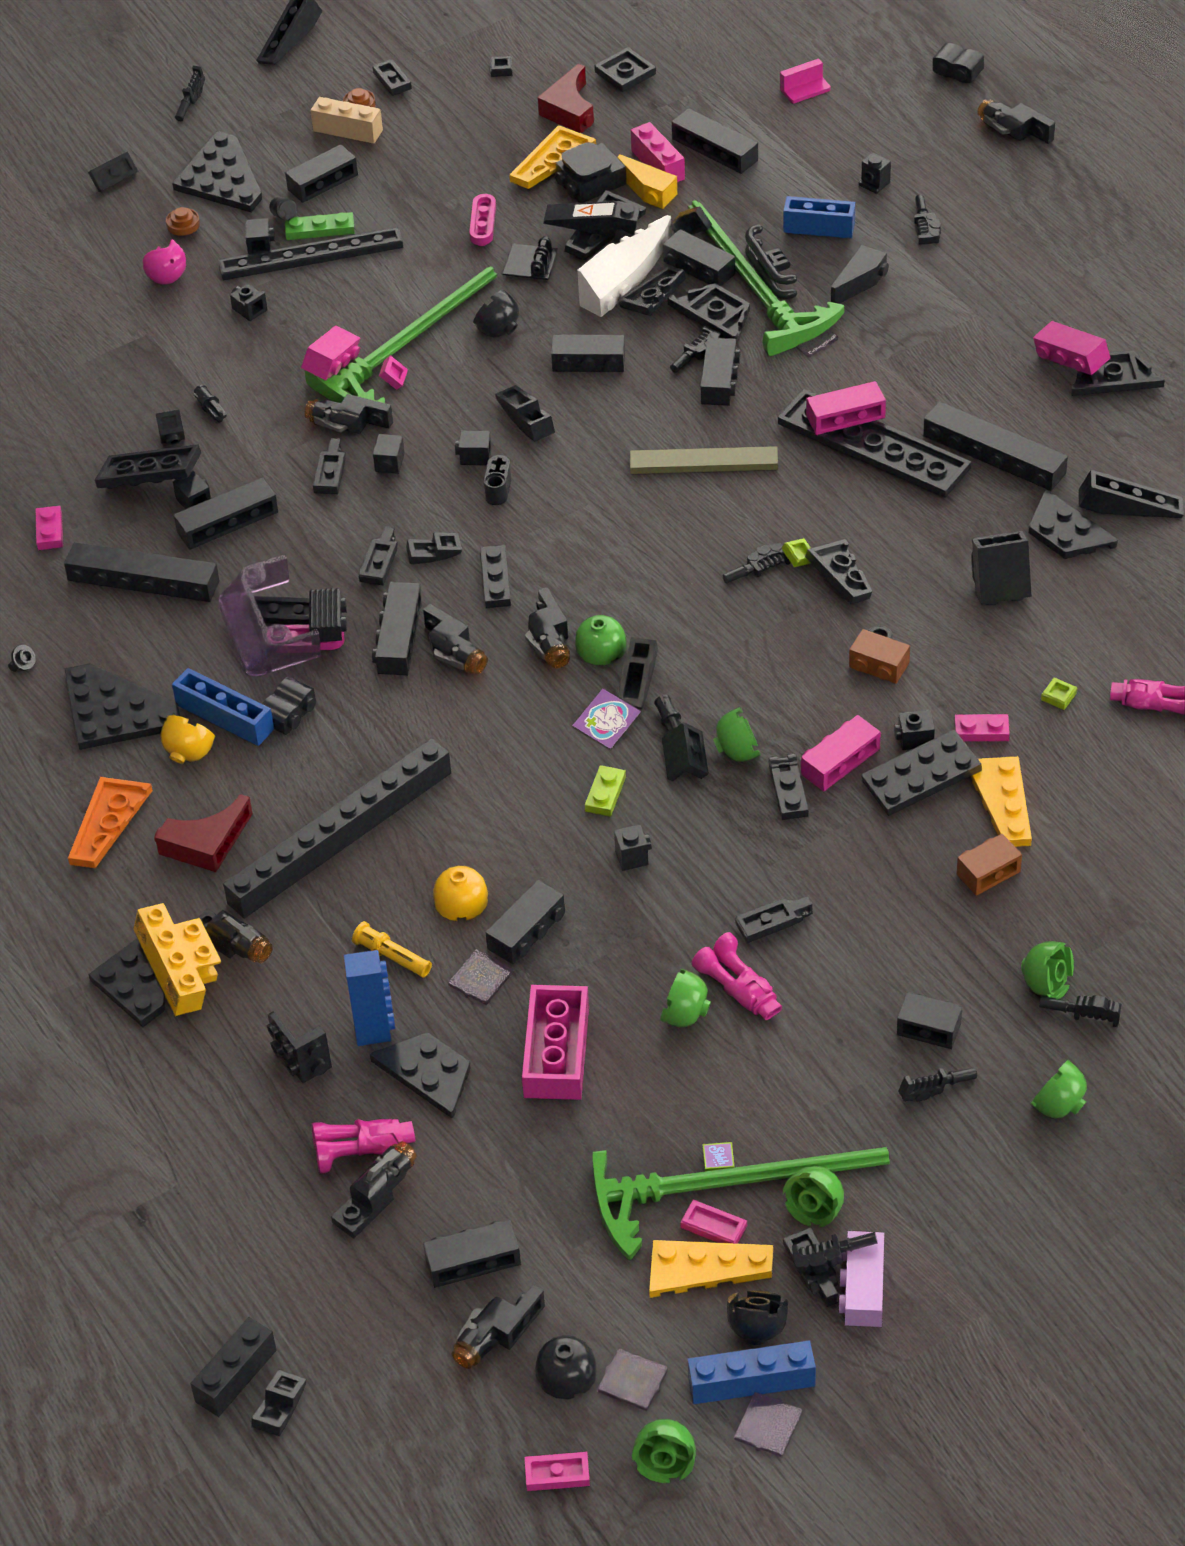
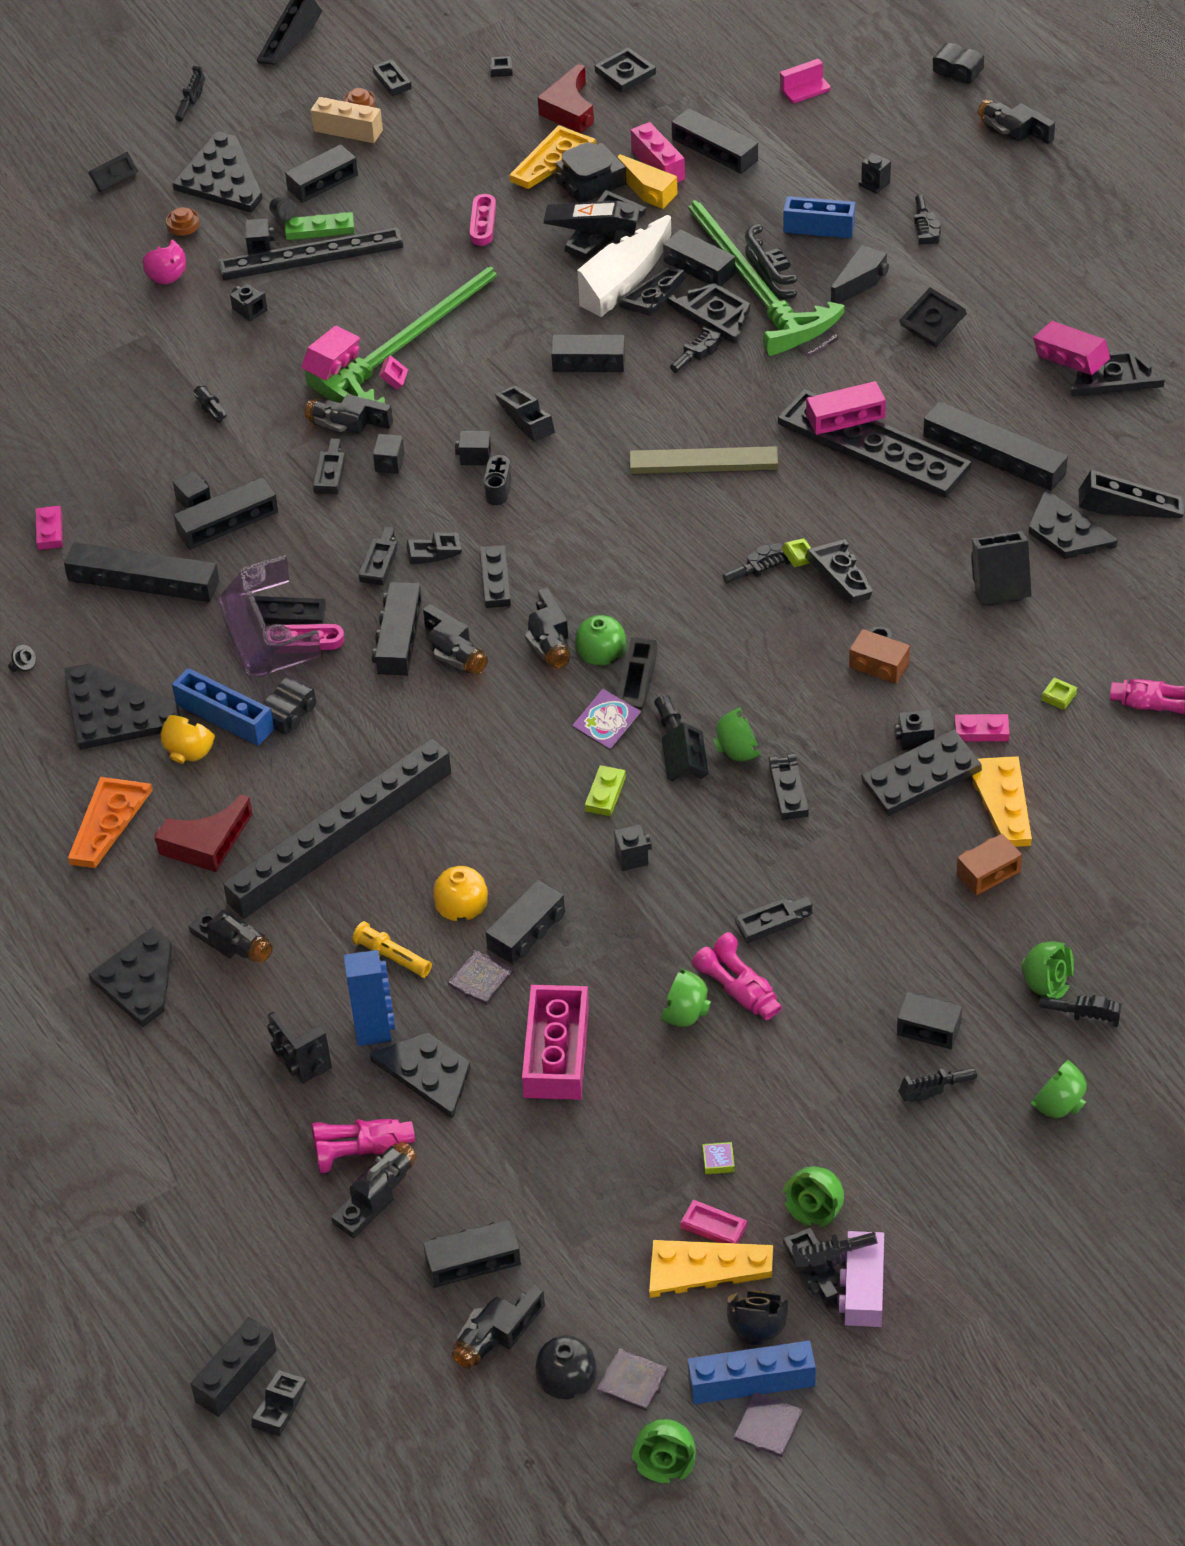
black plate [94,444,201,489] -> none
yellow piece [133,903,221,1016] -> none
black bracket [156,409,185,445] -> none
black brick [309,588,347,643] -> none
black cylinder [473,290,519,338] -> none
hinge [503,236,558,280] -> none
dark pink plate [525,1452,590,1491] -> none
bright green piece [593,1147,890,1260] -> none
black bracket [670,206,712,235] -> none
brick [700,338,741,406] -> none
brick [801,715,881,792] -> none
none -> black hinge [899,287,967,347]

